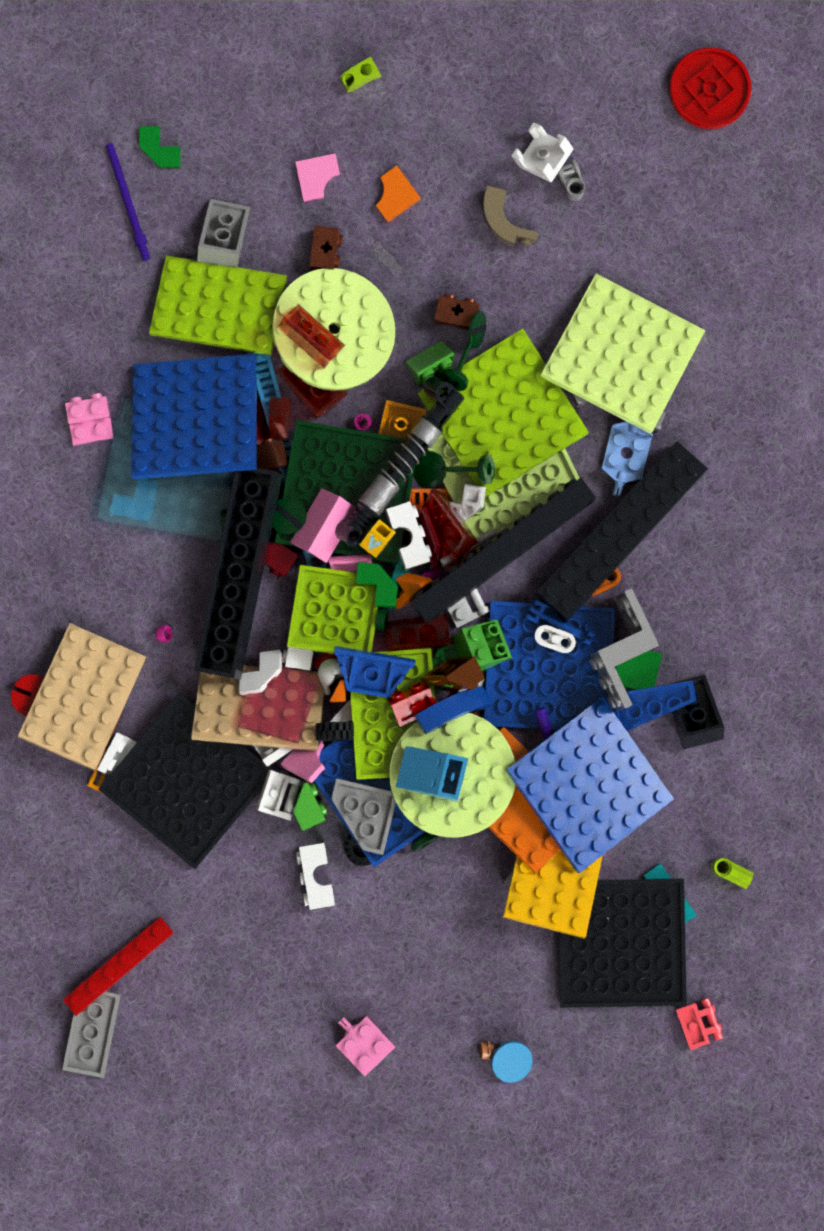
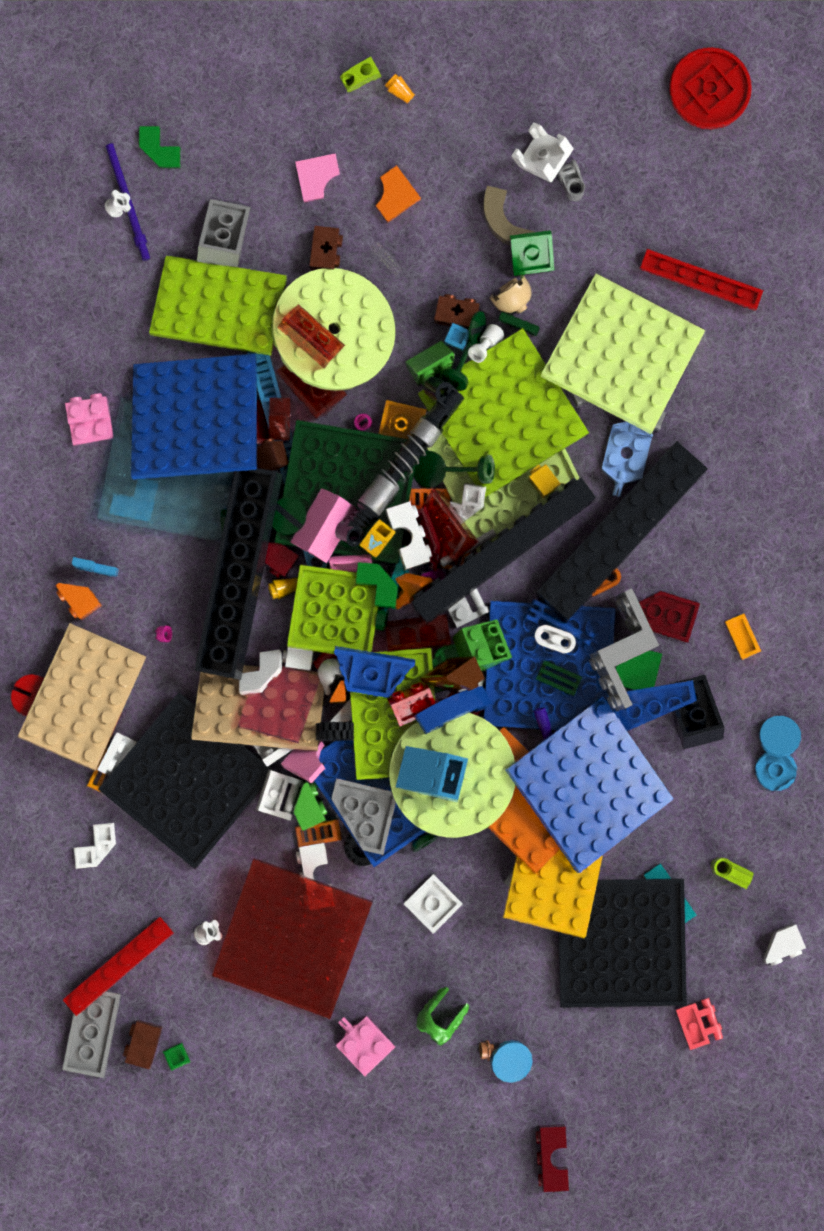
none -> orange slope [56,583,102,620]
none -> dark azure tile [72,557,119,577]
none -> white tile [74,823,116,869]
none -> white brick [105,190,131,217]
none -> copper piece [123,1020,163,1069]
none -> green tile [163,1043,191,1071]
none -> white brick [194,920,222,945]
none -> clear red plate [212,858,373,1019]
none -> yellow cone [268,577,298,600]
none -> orange slope [295,819,342,848]
none -> light orange cone [385,73,415,104]
none -> white tile [404,874,462,934]
none -> bright green piece [416,987,469,1046]
none -> dark azure panel [444,323,469,351]
none -> white piece [468,324,504,363]
none -> tan cylinder [490,275,532,314]
none -> dark green tile [499,312,540,336]
none -> tile [510,230,555,276]
none -> yellow brick [528,464,561,499]
none -> dark green tile [535,660,582,696]
none -> dark red arch [536,1124,569,1192]
none -> dark red tile [639,591,700,643]
none -> red plate [640,249,764,311]
none -> light orange tile [725,614,761,660]
none -> dark azure tile [755,752,797,791]
none -> dark azure tile [759,716,801,757]
none -> white slope [763,924,806,966]

